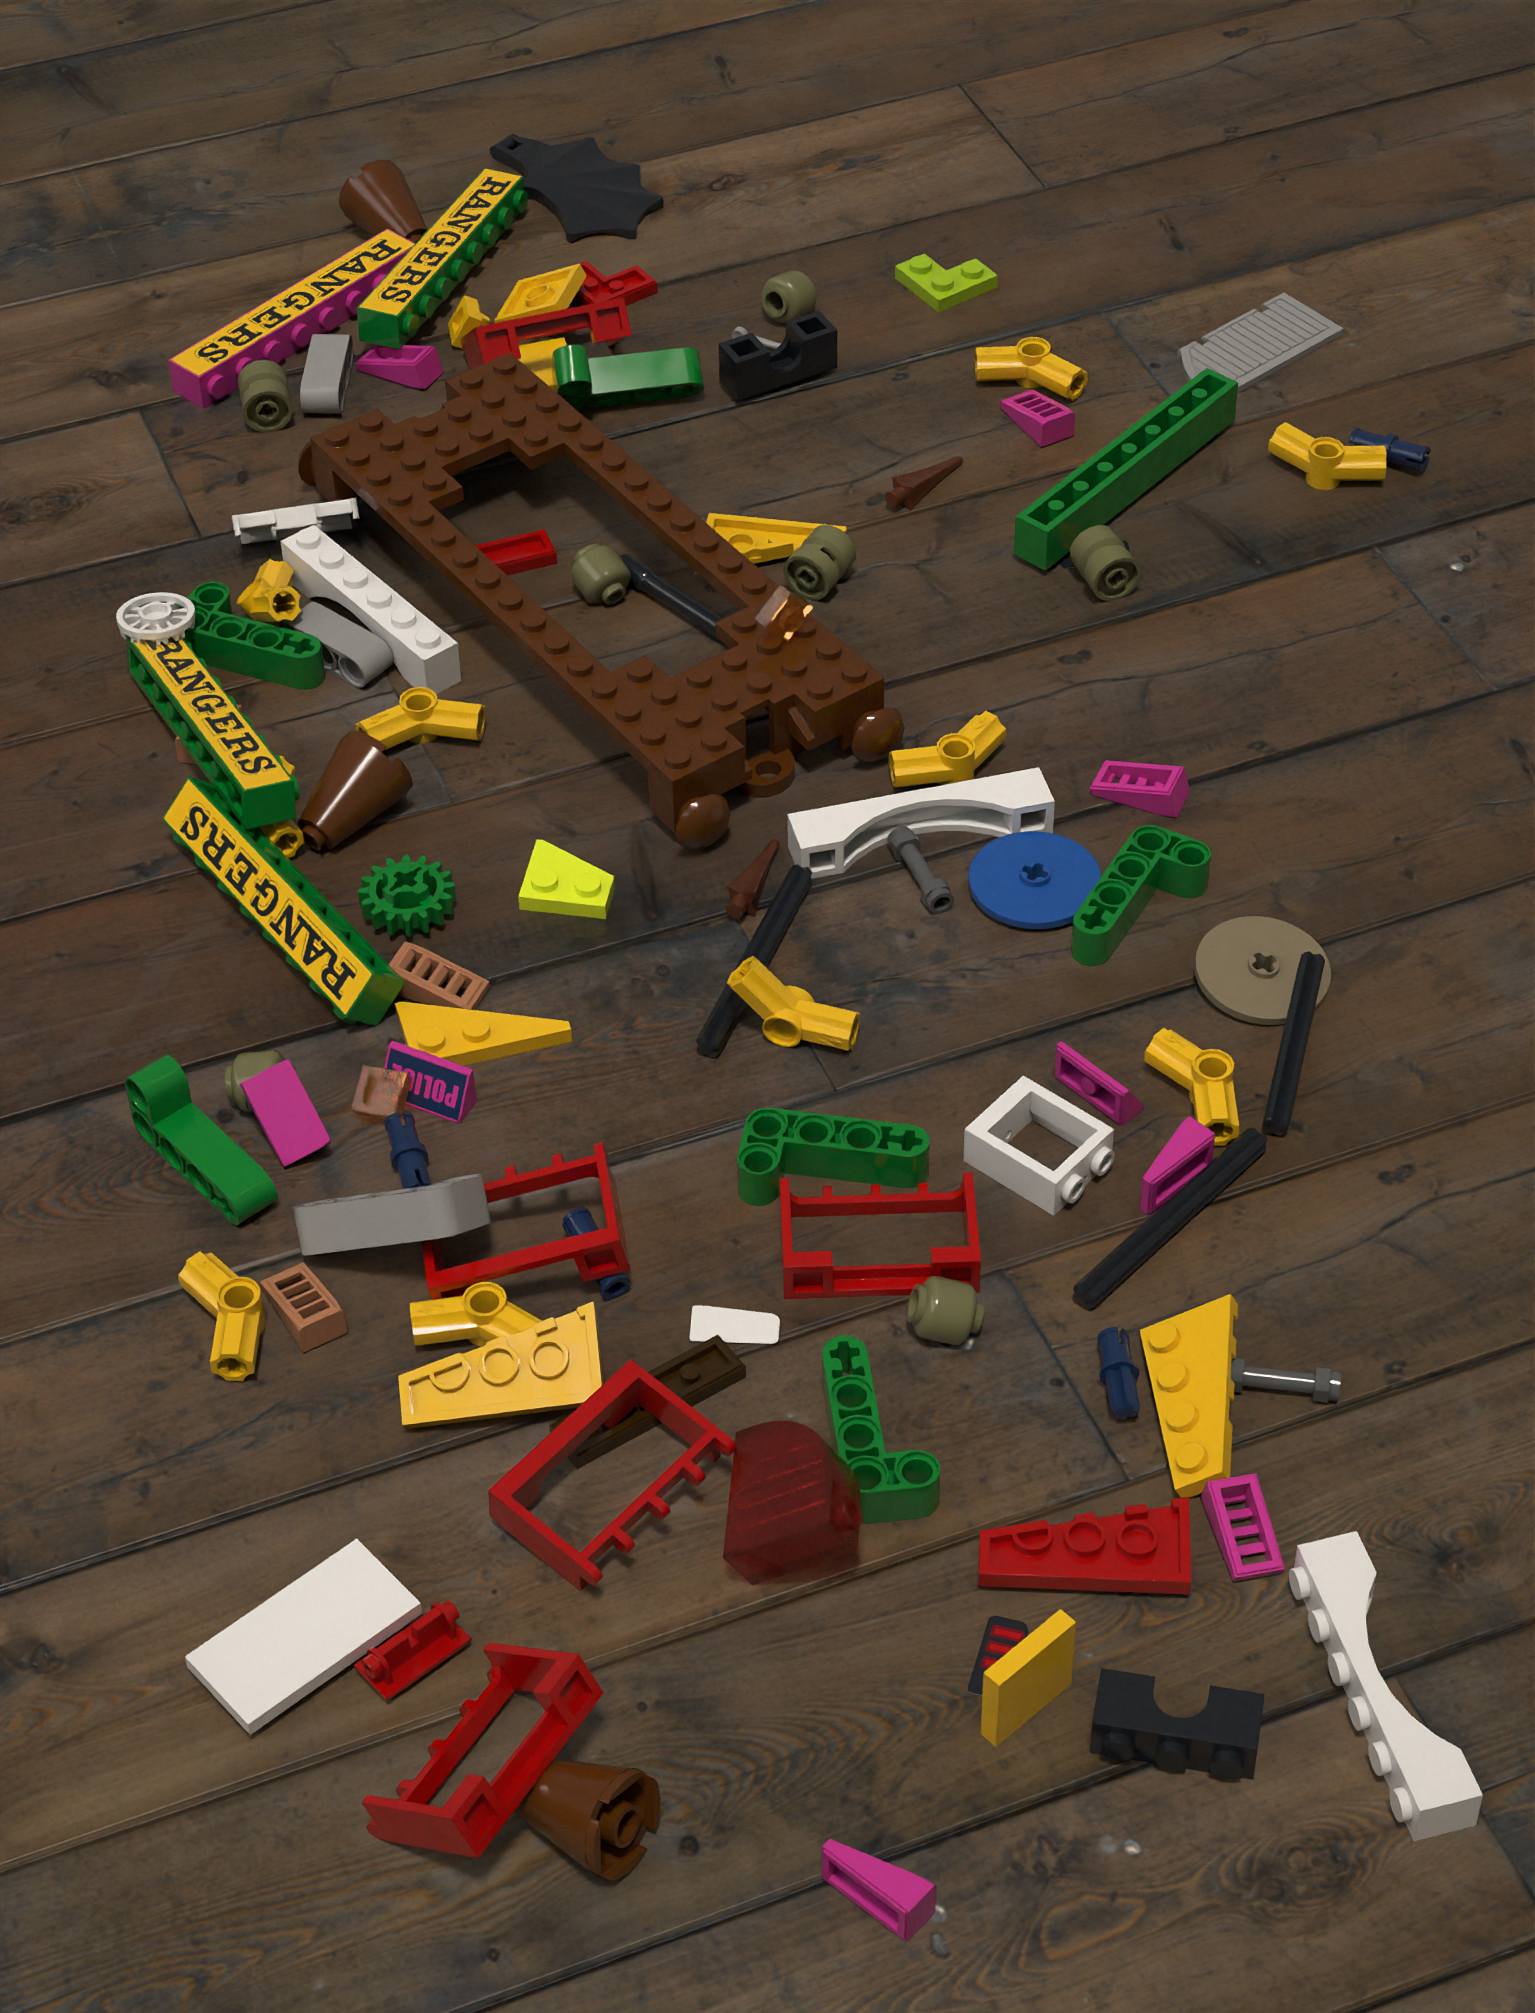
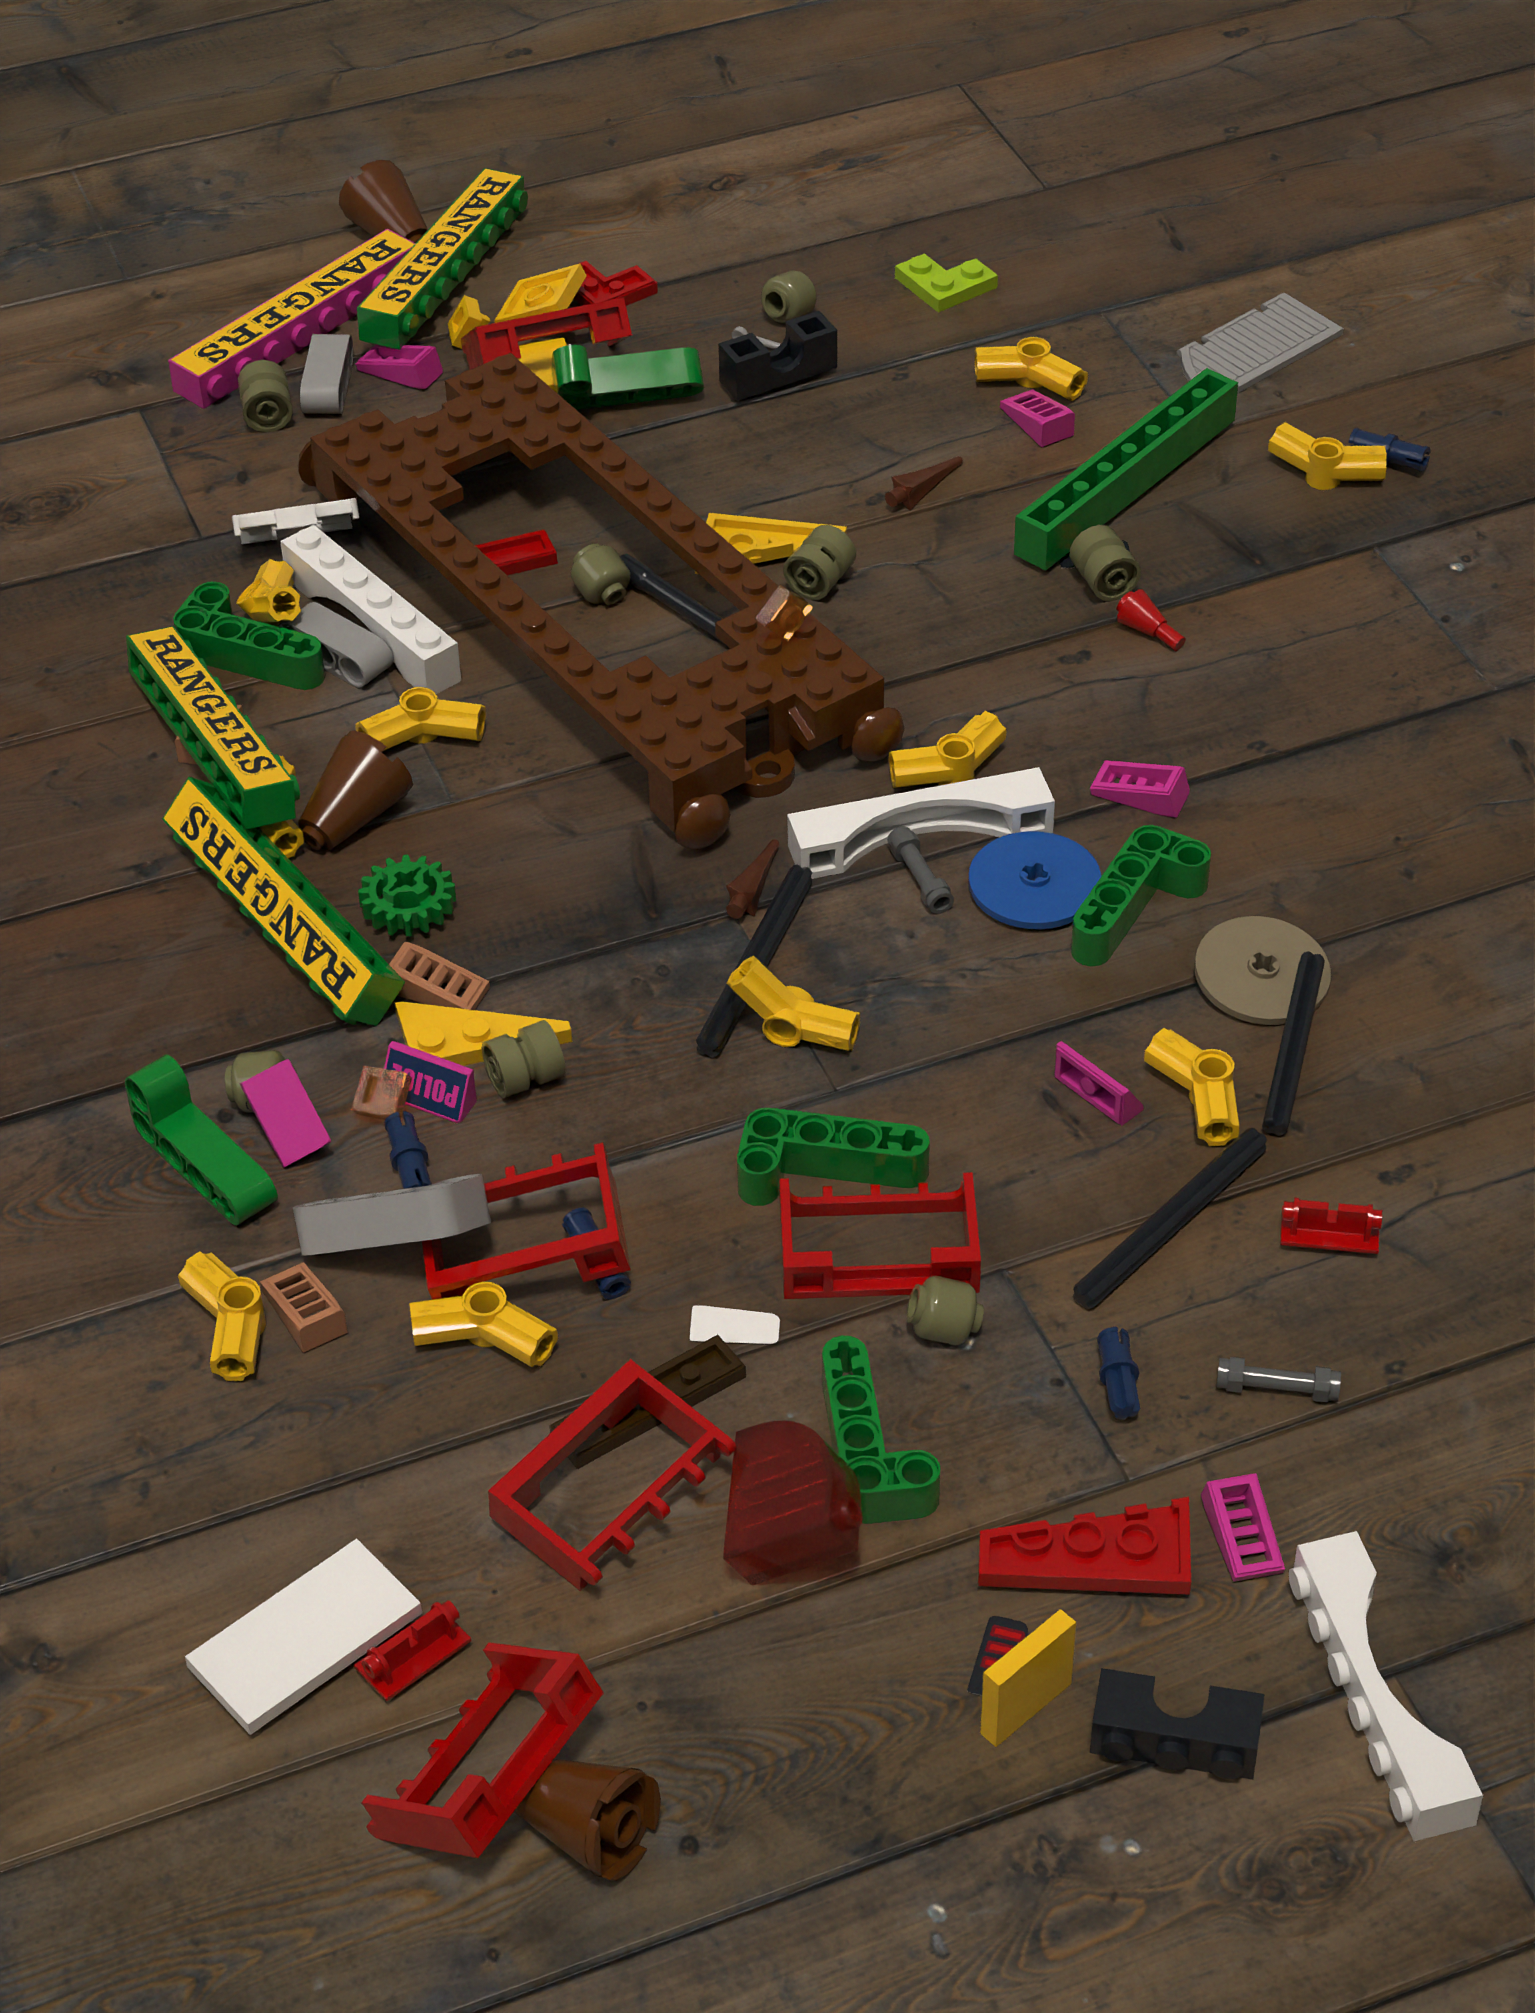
white wheel [116,592,195,645] -> none
yellow wing [398,1301,604,1429] -> none
black animal [490,134,664,242] -> none
neon yellow wing [518,839,615,919] -> none
dark pink slope [822,1839,937,1942] -> none
white window [963,1076,1115,1216] -> none
dark pink slope [1140,1117,1215,1215] -> none
yellow wing [1140,1294,1238,1498] -> none
none -> olive wheel [481,1020,566,1098]
none -> red cone [1116,589,1186,651]
none -> red hinge [1280,1197,1382,1254]

